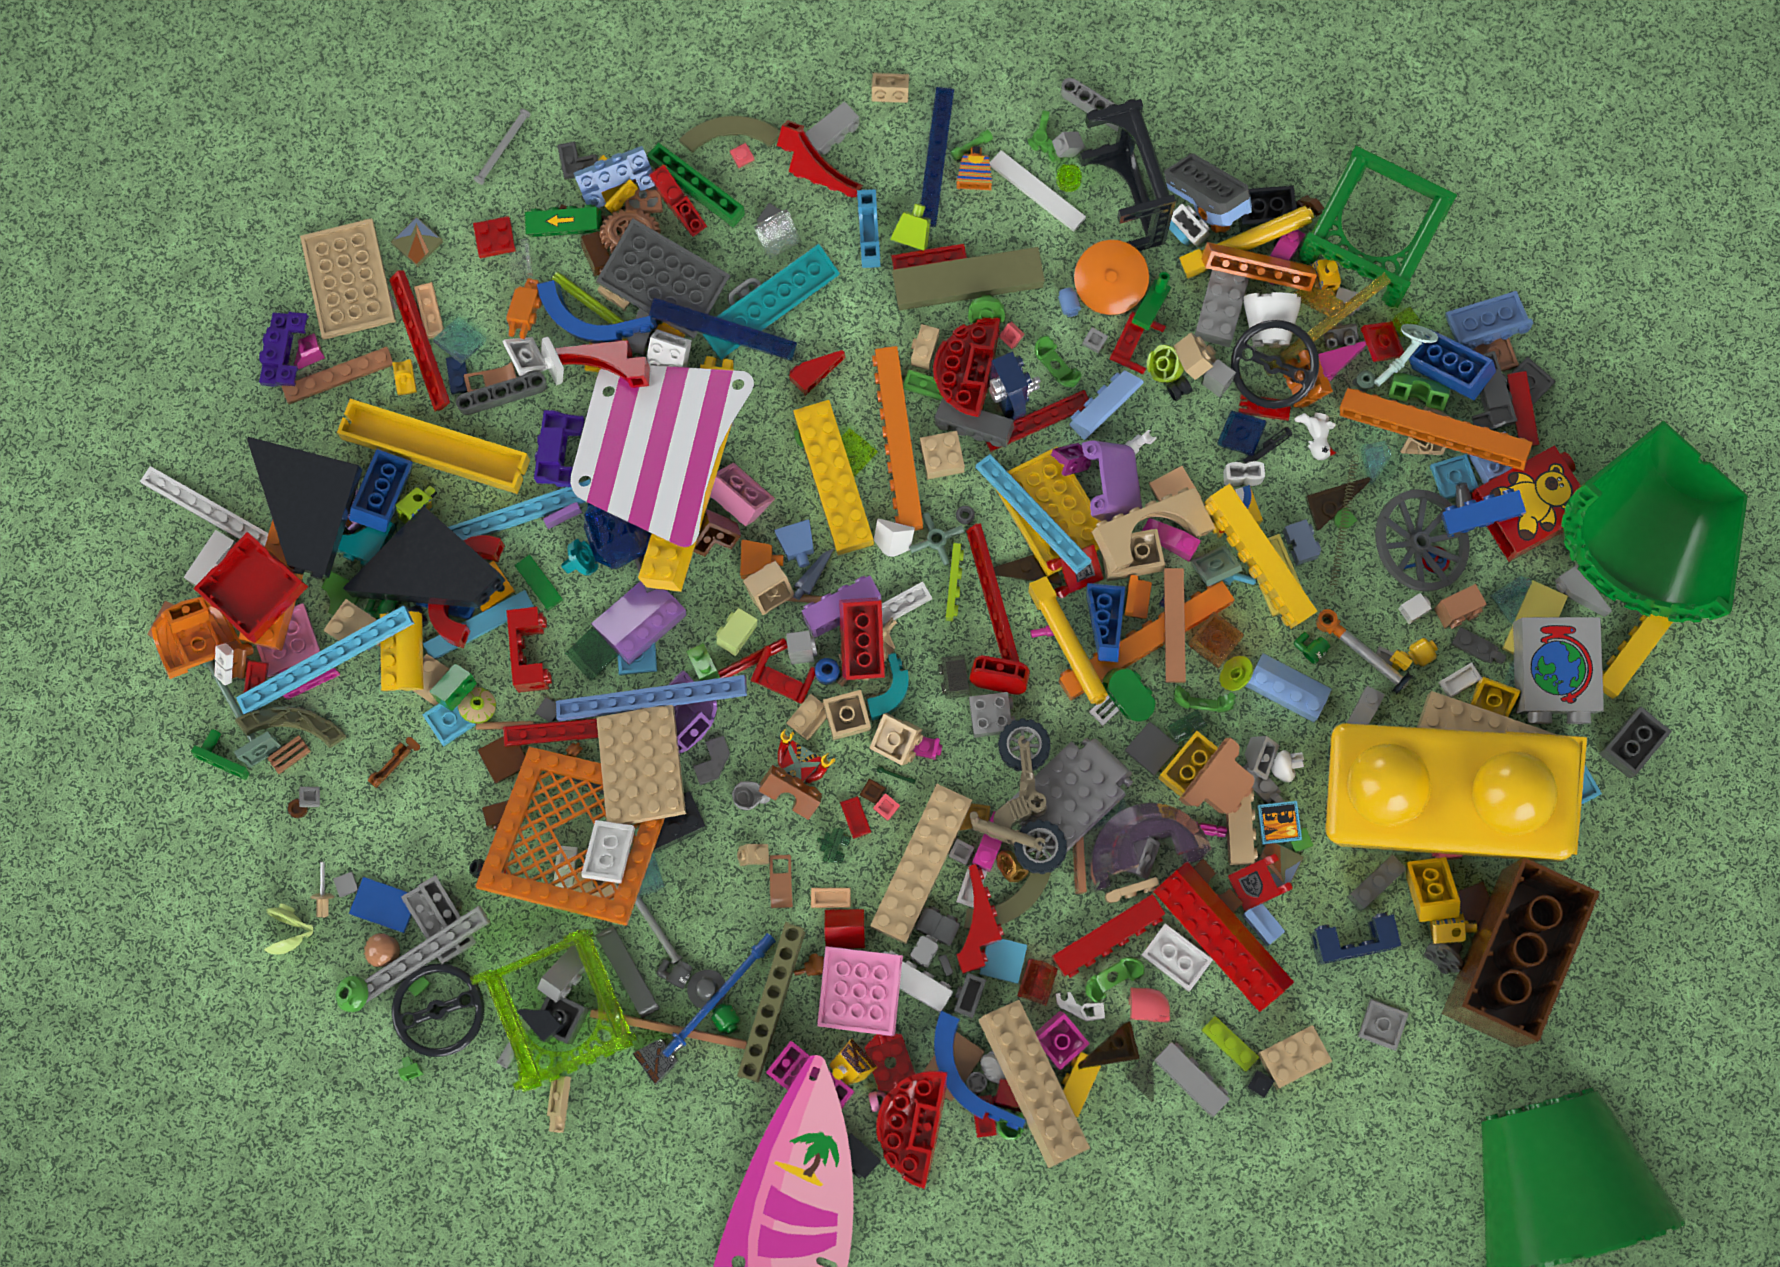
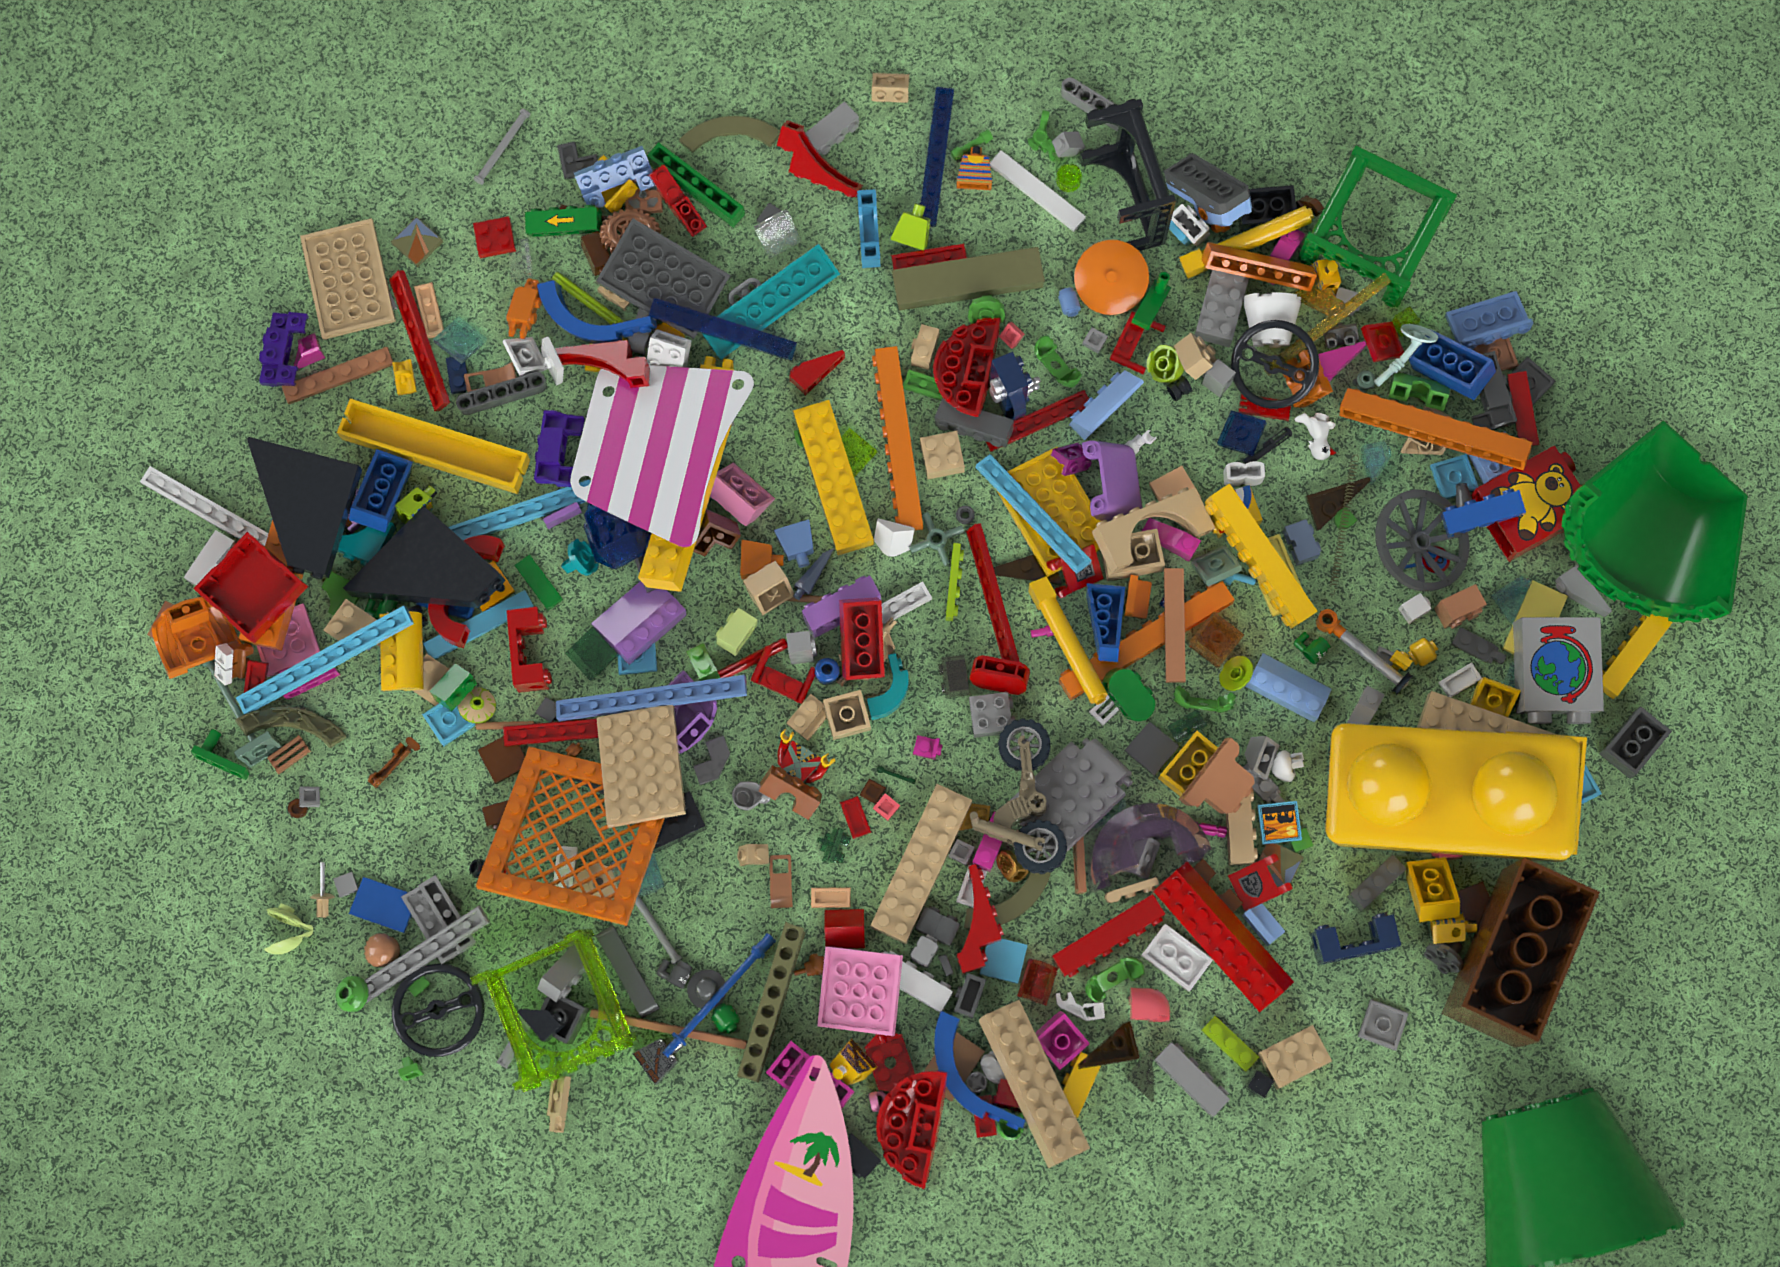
white plate [581,820,635,883] -> none
coral plate [730,143,755,168] -> none
tan plate [869,713,923,765] -> none

